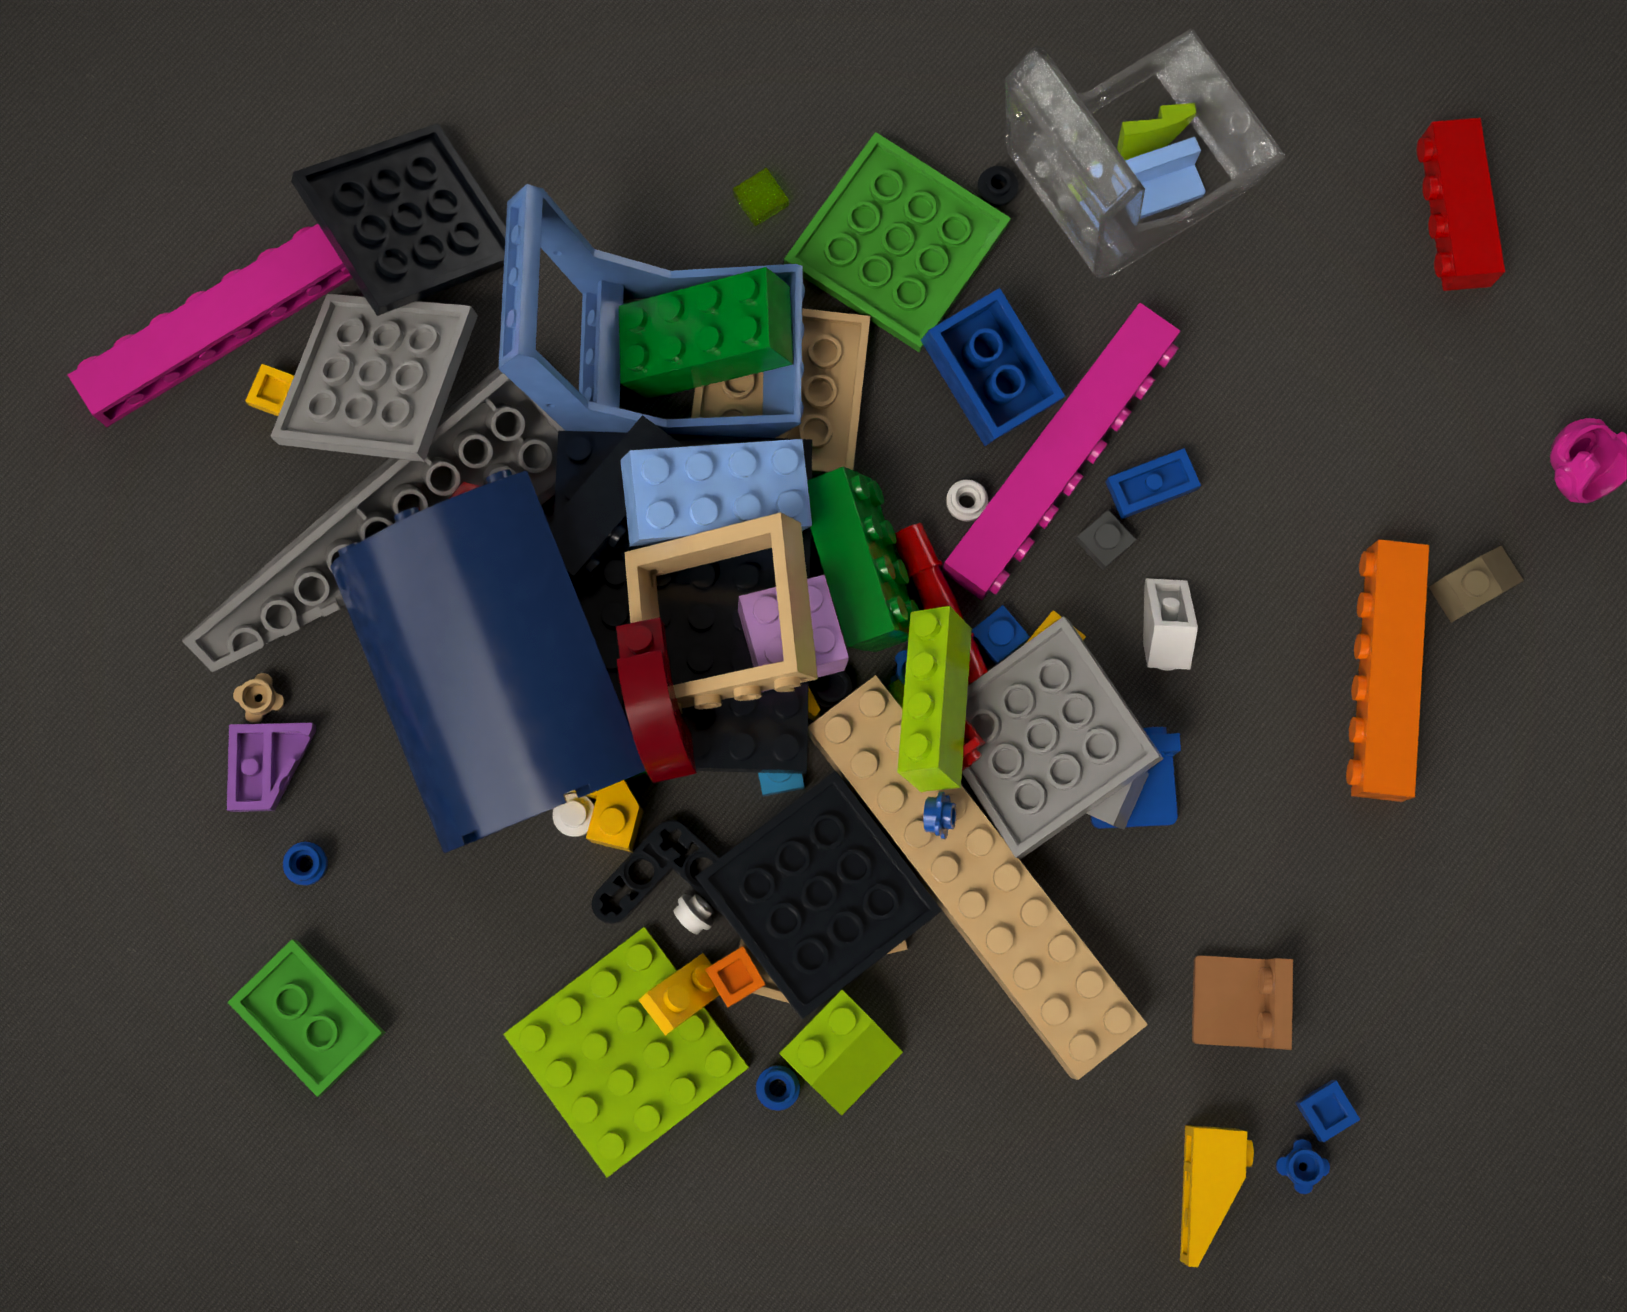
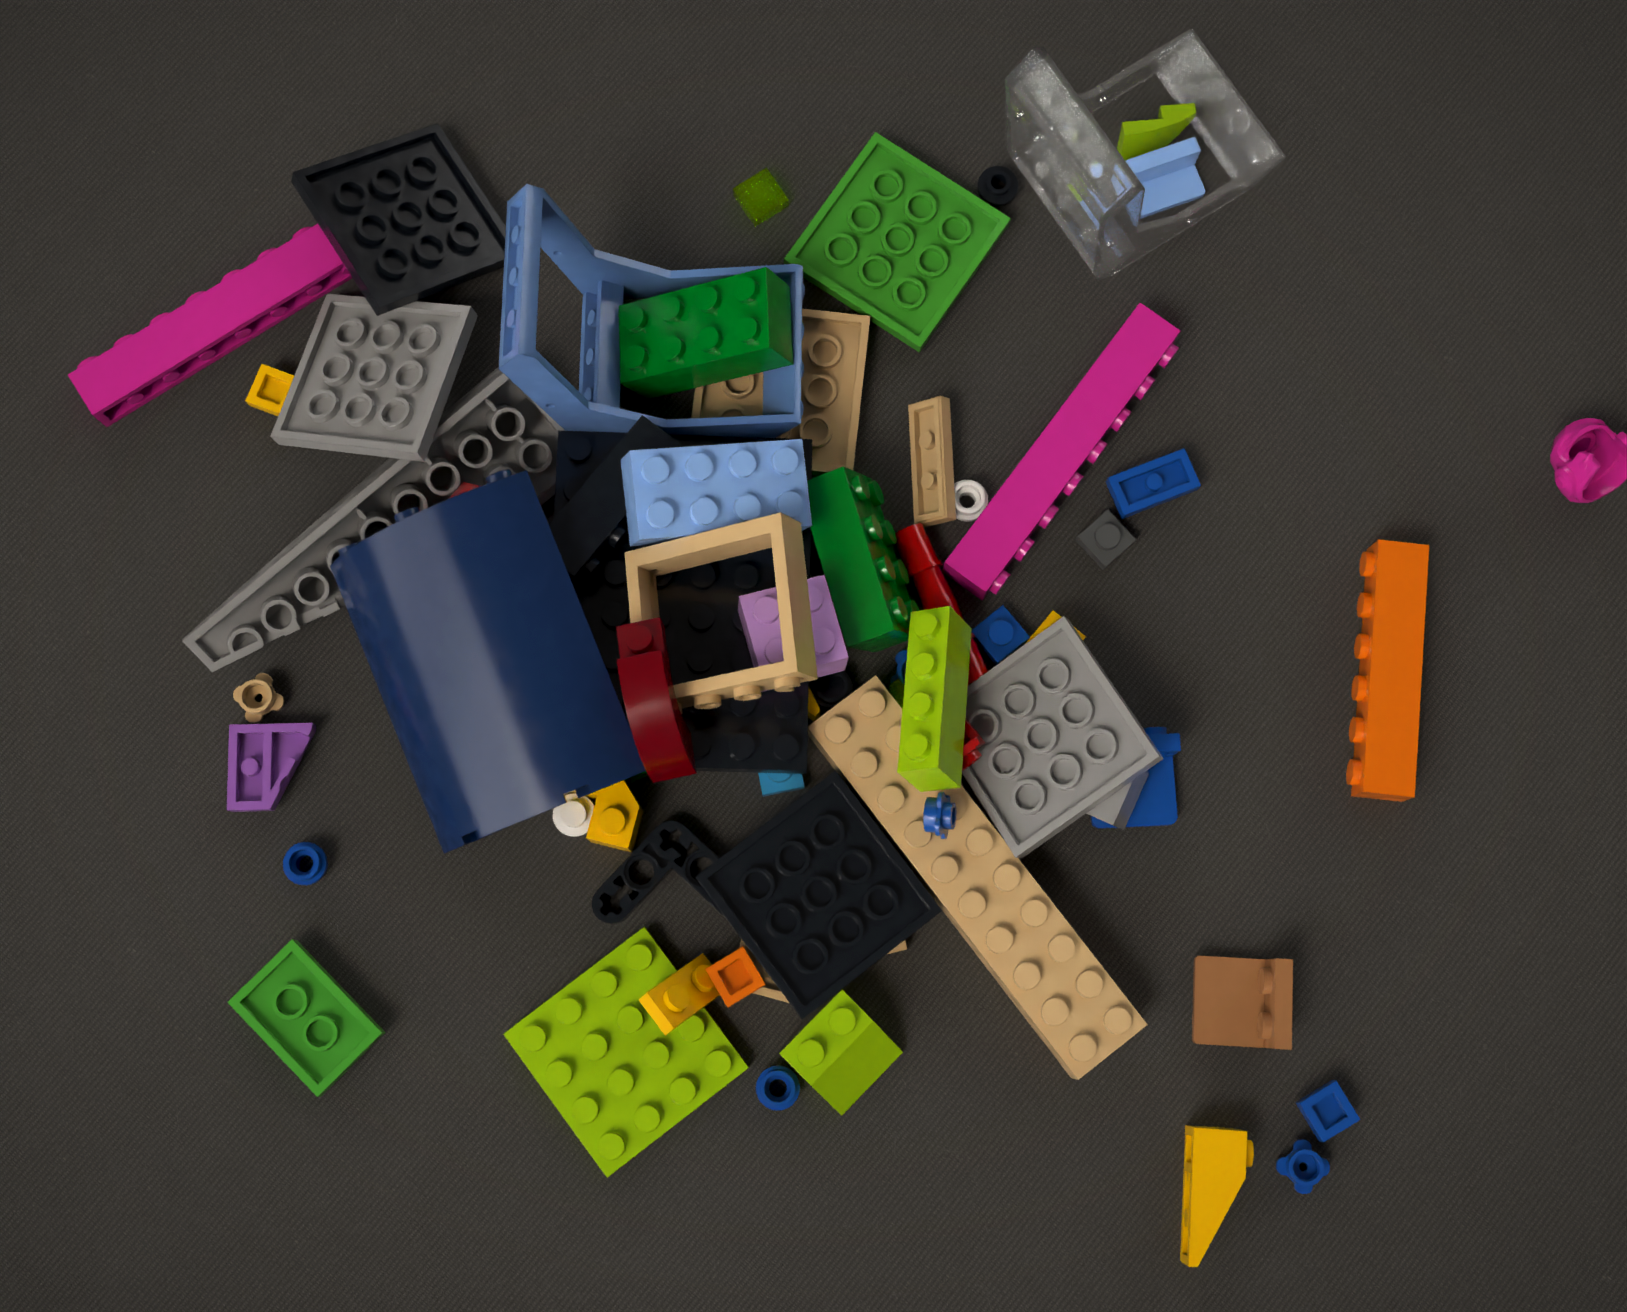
white plate [673,894,714,935] -> none
blue brick [920,288,1065,446] -> none
white slope [1143,578,1198,671] -> none
red brick [1417,118,1505,291] -> none
dark tan slope [1429,546,1524,623] -> none
none -> tan tile [908,396,956,527]

